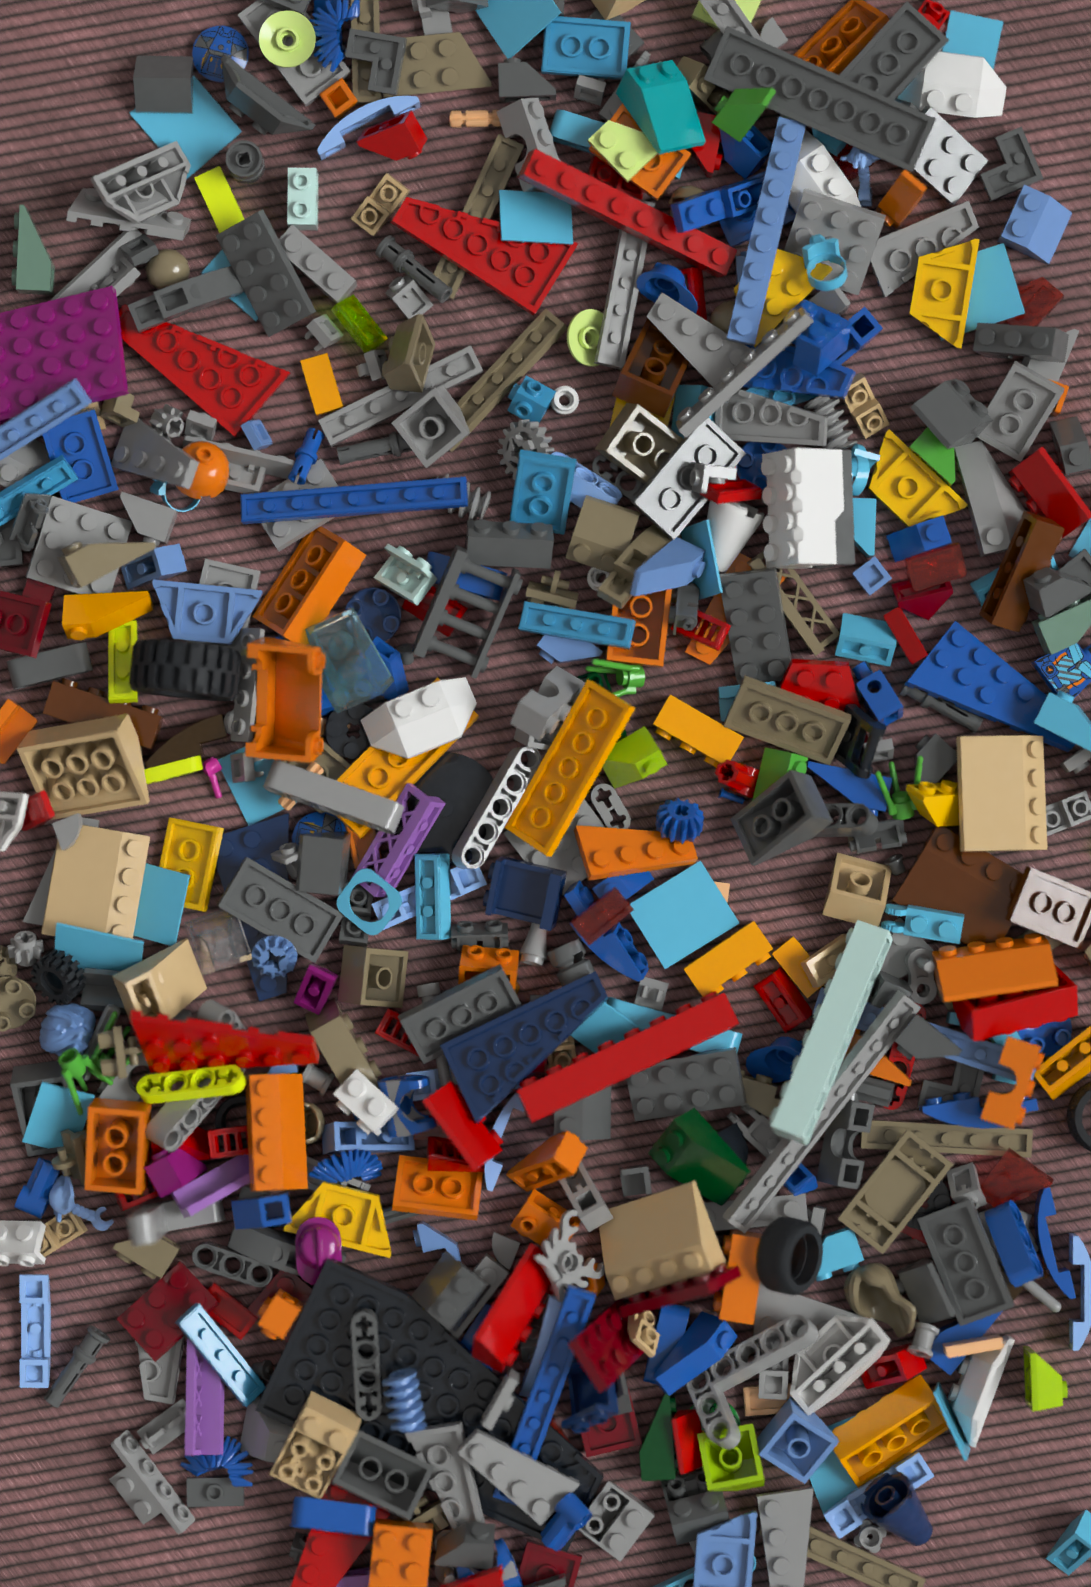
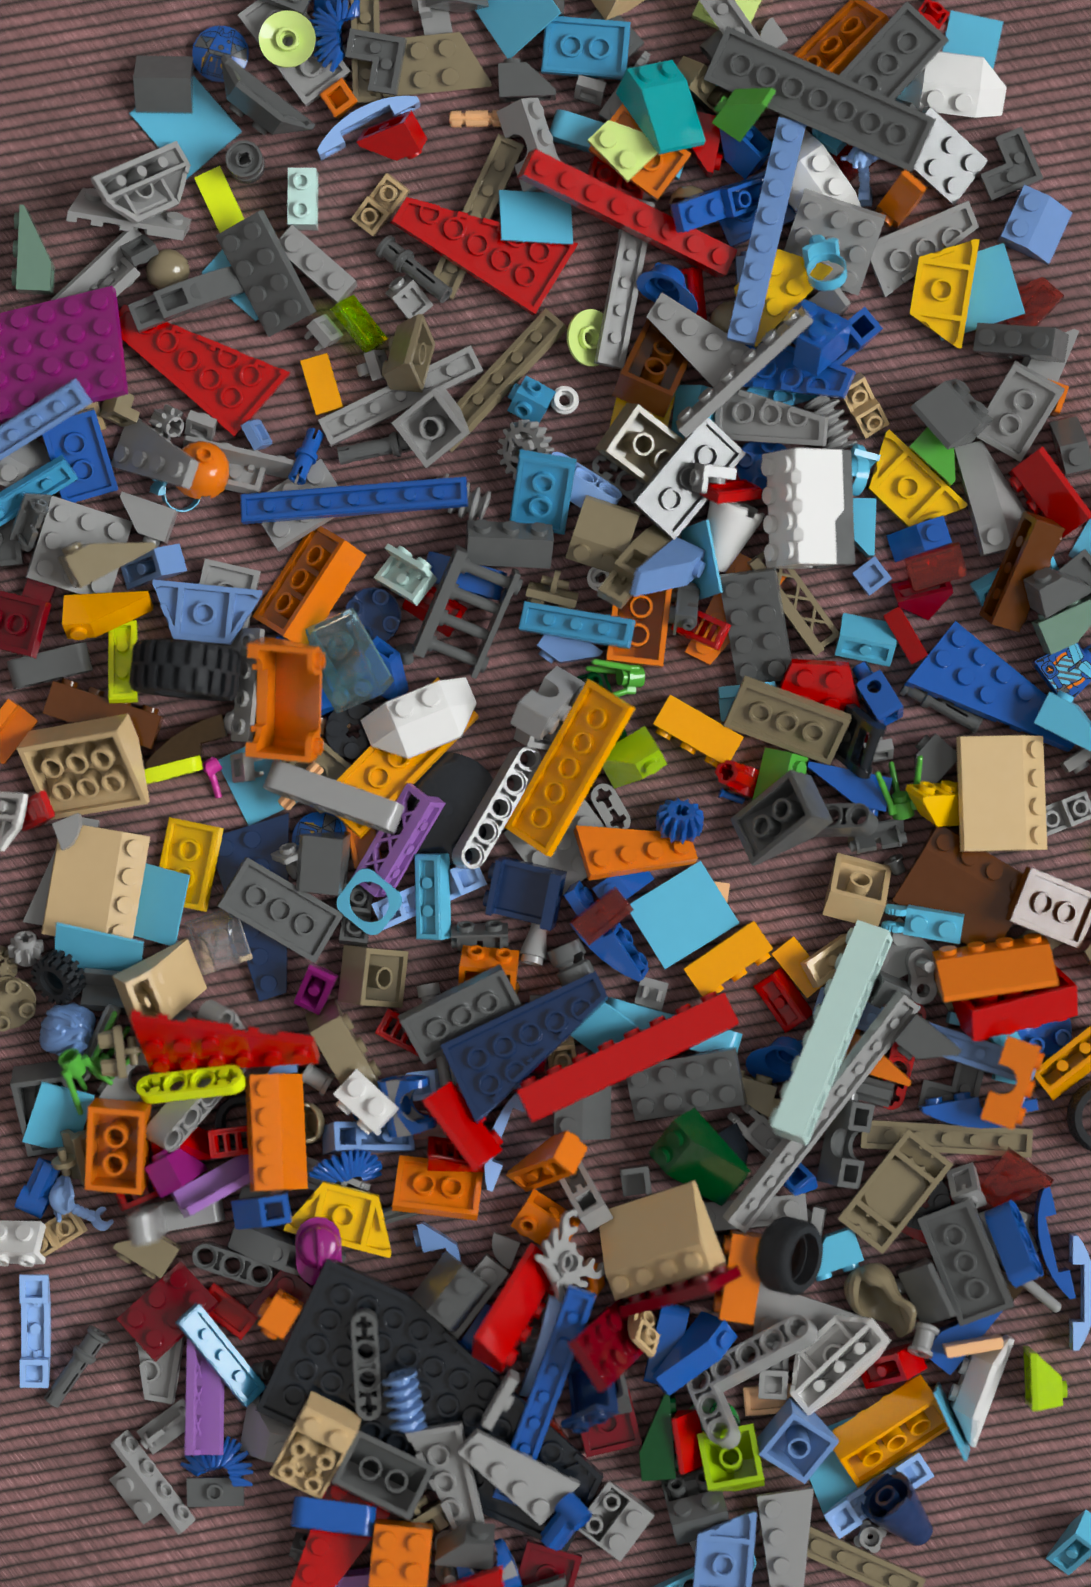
medium blue gear [251,936,297,979] -> none

